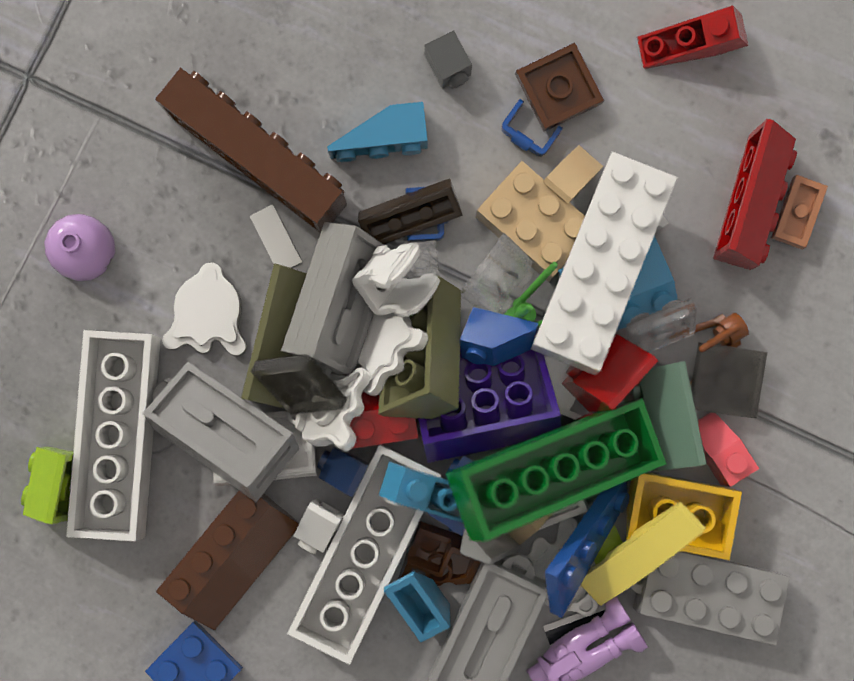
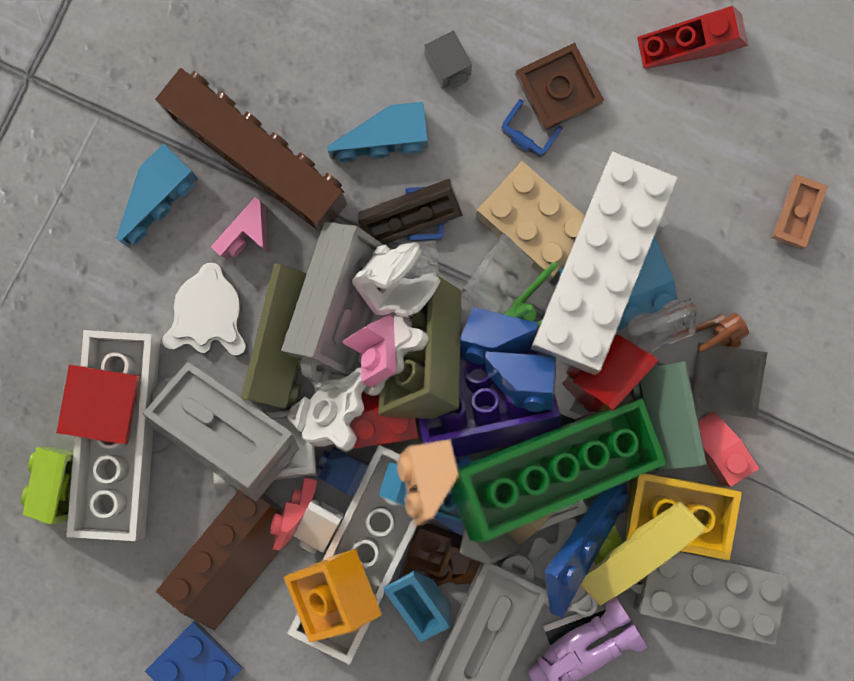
lavender cylinder [44,214,115,281] -> none
white sticker [250,204,302,268] -> none
clear smoke plate [250,354,347,414] -> none
tan slope [543,145,604,204] -> none
red slope [713,119,797,270] -> none
none -> red tile [56,364,140,444]
none -> dark azure slope [116,143,198,247]
none -> bright pink slope [211,197,269,260]
none -> coral slope [270,478,317,550]
none -> light orange slope [284,549,382,643]
none -> bright pink slope [342,314,396,387]
none -> light nougat slope [397,440,458,526]
none -> blue slope [485,352,556,412]

